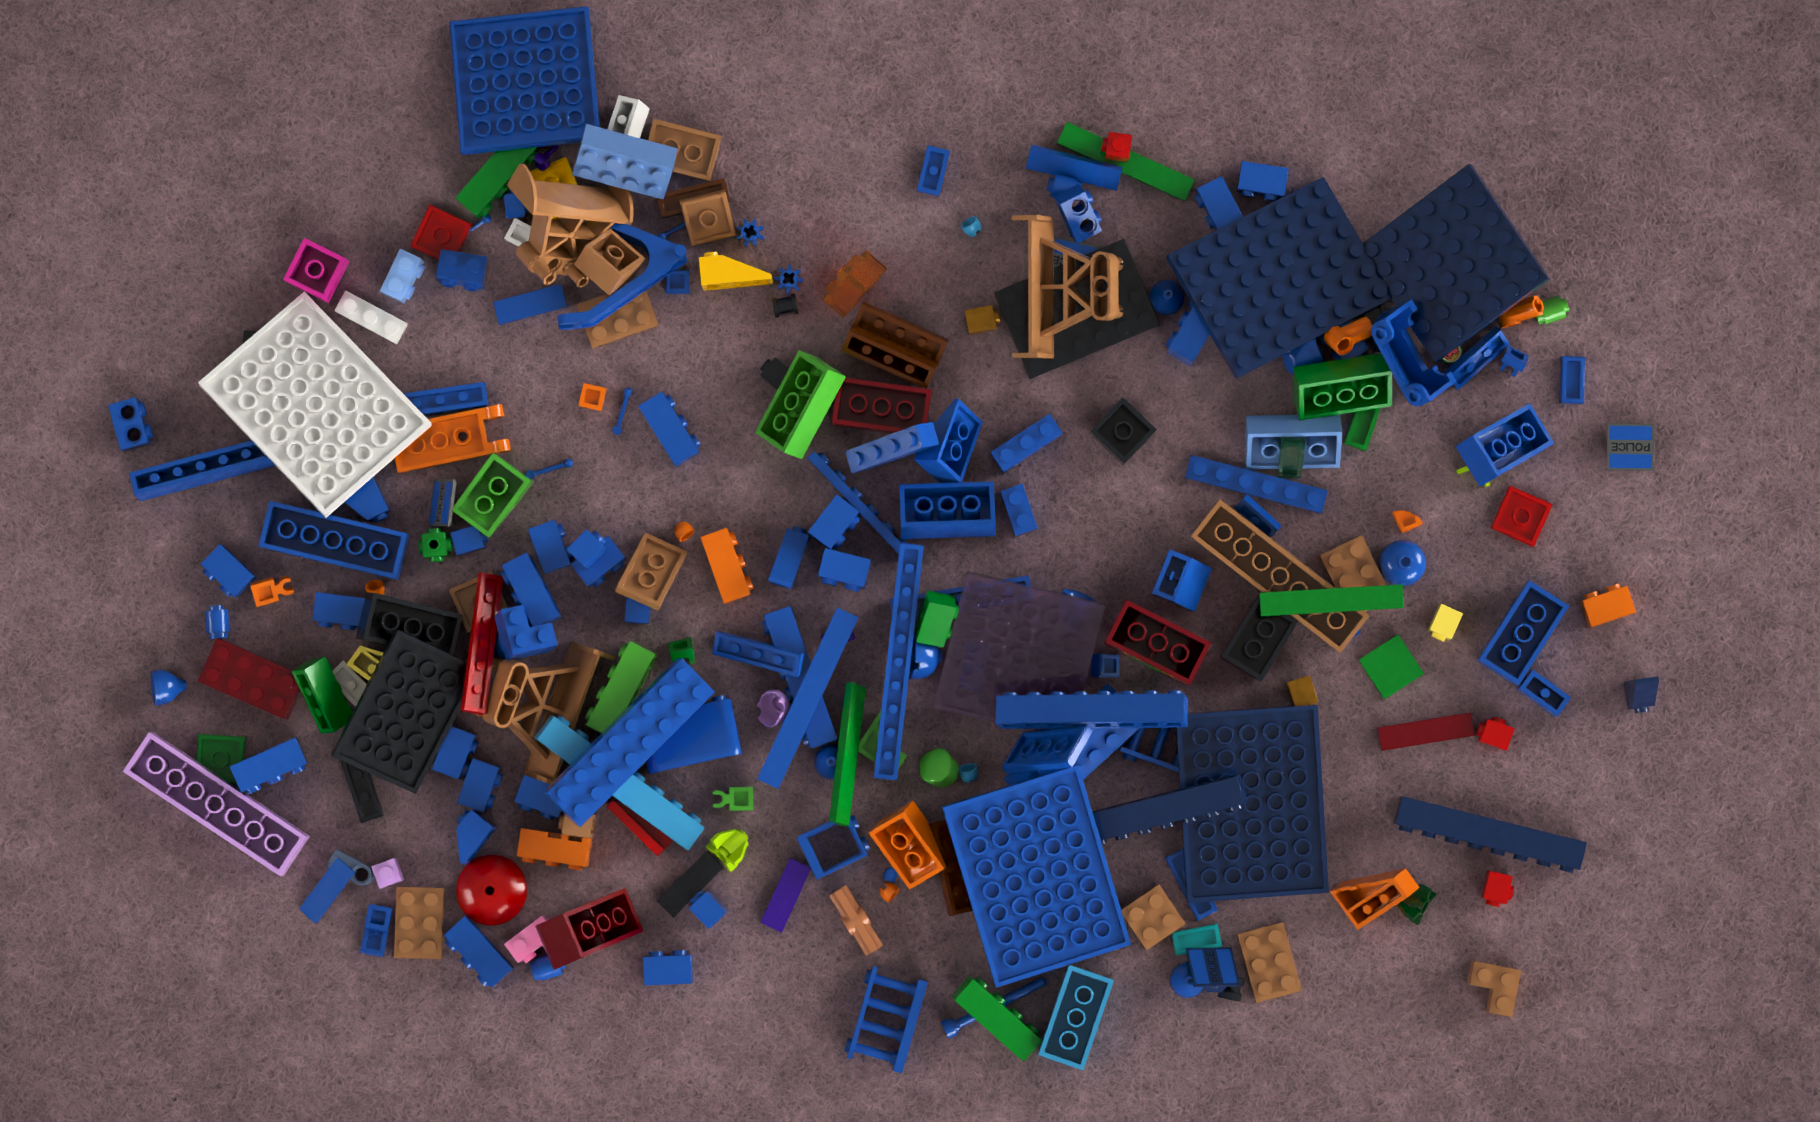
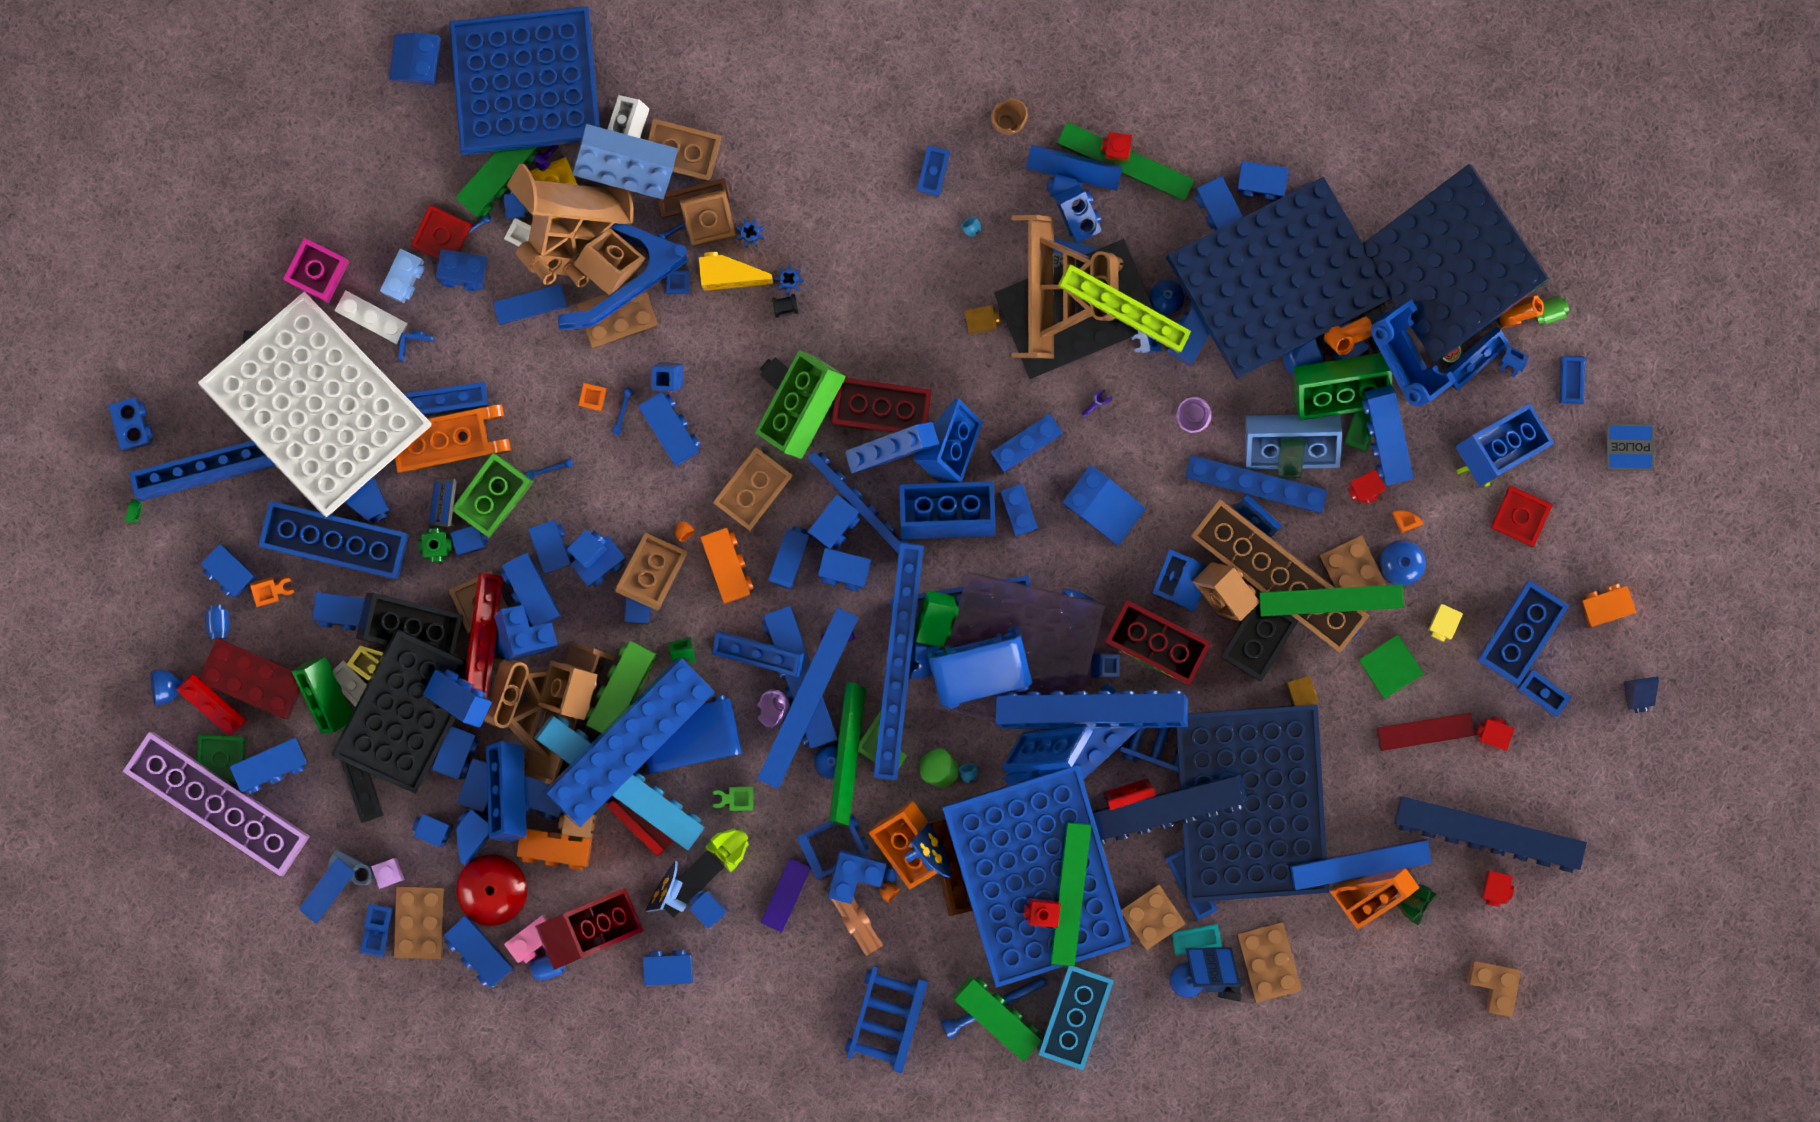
orange hinge [365,579,385,595] -> none
clear orange brick [822,250,887,318] -> none
reddish brown brick [841,301,949,389] -> none
black brick [1089,397,1157,466] -> none
none -> green tile [124,499,142,524]
none -> red plate [176,674,246,736]
none -> blue slope [389,33,442,86]
none -> blue bracket [398,330,435,362]
none -> blue brick [412,814,454,847]
none -> blue brick [423,669,492,728]
none -> blue brick [486,741,527,842]
none -> medium nougat brick [537,660,598,720]
none -> shield [645,861,686,912]
none -> blue brick [651,362,683,391]
none -> medium nougat plate [713,447,793,532]
none -> blue brick [827,849,887,904]
none -> dark blue shield [905,822,951,878]
none -> blue windscreen [927,626,1032,709]
none -> medium nougat hair [991,98,1028,135]
none -> red brick [1023,898,1061,928]
none -> green tile [1050,822,1091,966]
none -> lime plate [1058,264,1191,353]
none -> blue slope [1062,465,1146,546]
none -> dark purple hand [1082,389,1112,417]
none -> red tile [1103,778,1156,810]
none -> tile [1132,331,1162,353]
none -> lavender hair [1176,397,1212,433]
none -> medium nougat brick [1192,562,1260,621]
none -> blue tile [1290,839,1432,890]
none -> red brick [1347,469,1386,505]
none -> blue brick [1362,385,1414,486]

